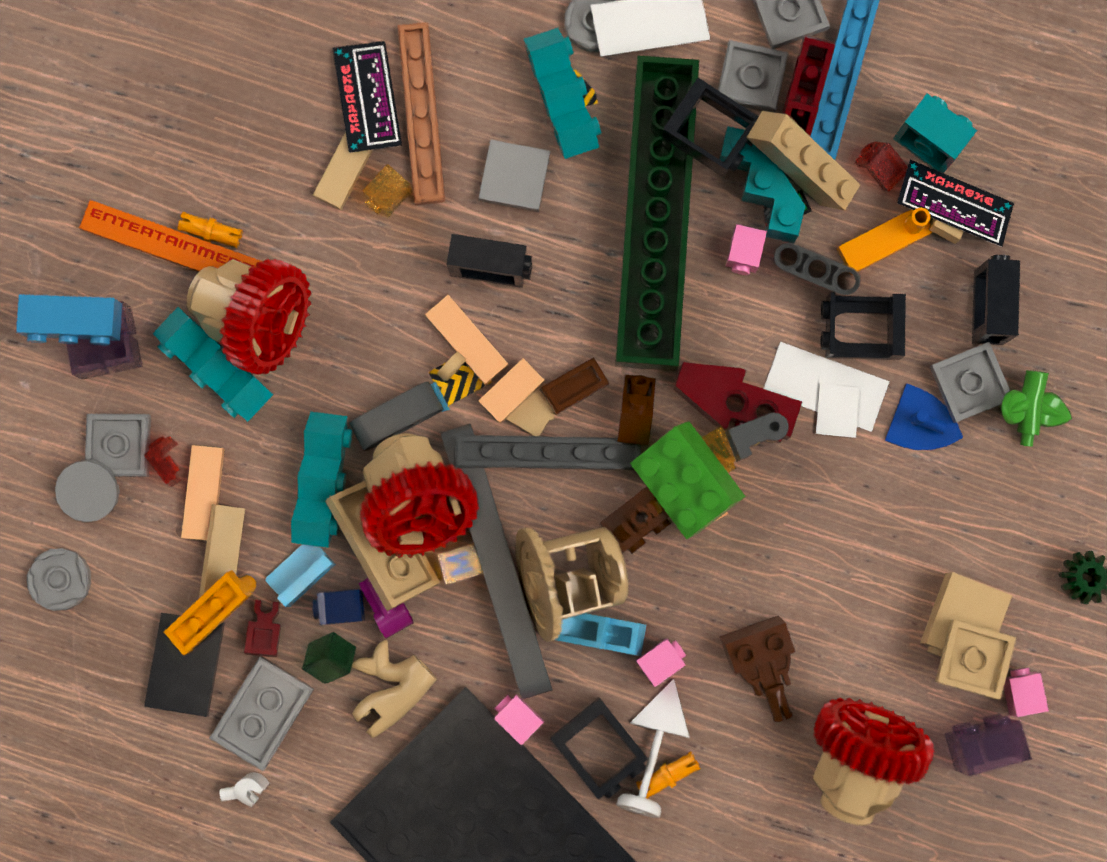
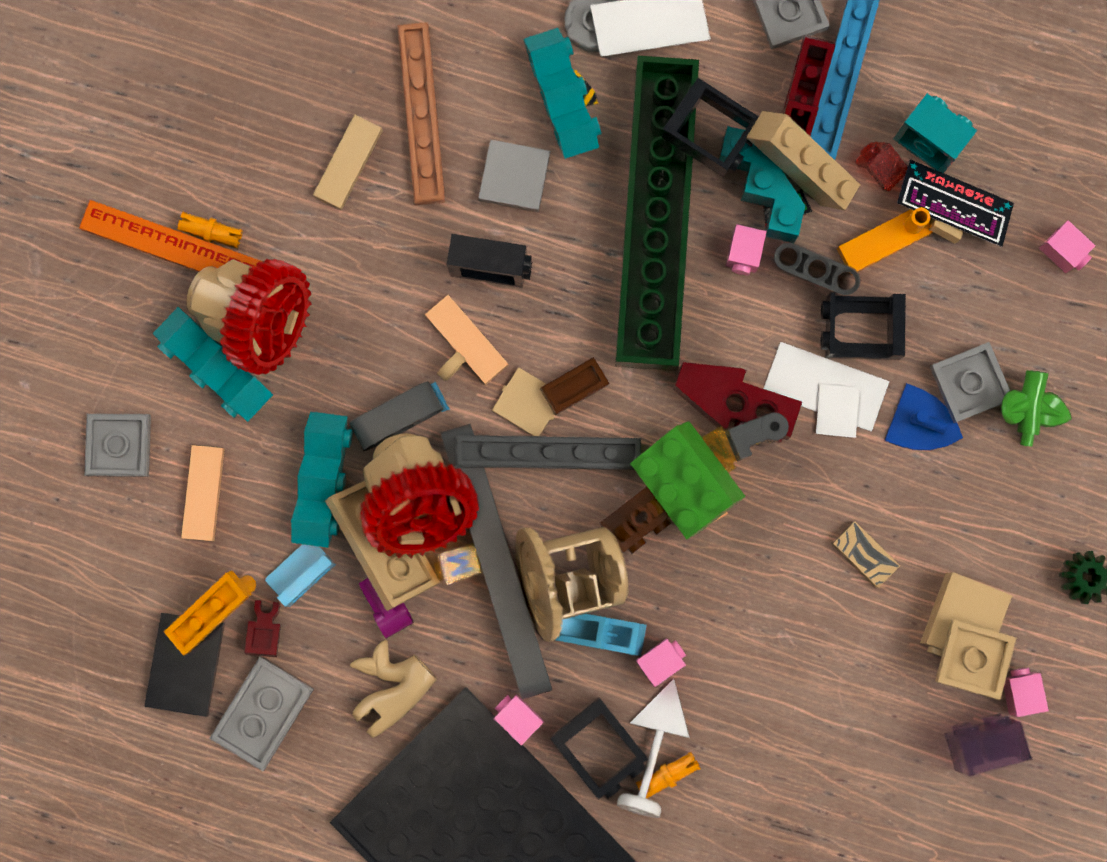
dark azure brick [16,294,122,346] -> none
light grey tile [27,548,91,611] -> none
light grey tile [55,459,120,522] -> none
piece [66,301,143,380] -> none
clear red bracket [144,436,182,487] -> none
tan tile [199,504,245,598] -> none
white piece [220,772,269,807] -> none
clear green panel [302,632,356,684] -> none
dark blue slope [312,589,365,625] -> none
black sticker [333,41,402,153] -> none
clear yellow brick [362,164,413,217] -> none
sticker [428,362,492,406] -> none
light nougat tile [478,358,545,424] -> none
reddish brown slope [617,374,656,445] -> none
light grey tile [718,40,789,113] -> none
reddish brown brick [720,615,796,722] -> none
red piece [813,697,935,825] -> none
black window [972,255,1020,345] -> none
none -> tile [832,522,900,588]
none -> bright pink brick [1039,220,1096,273]

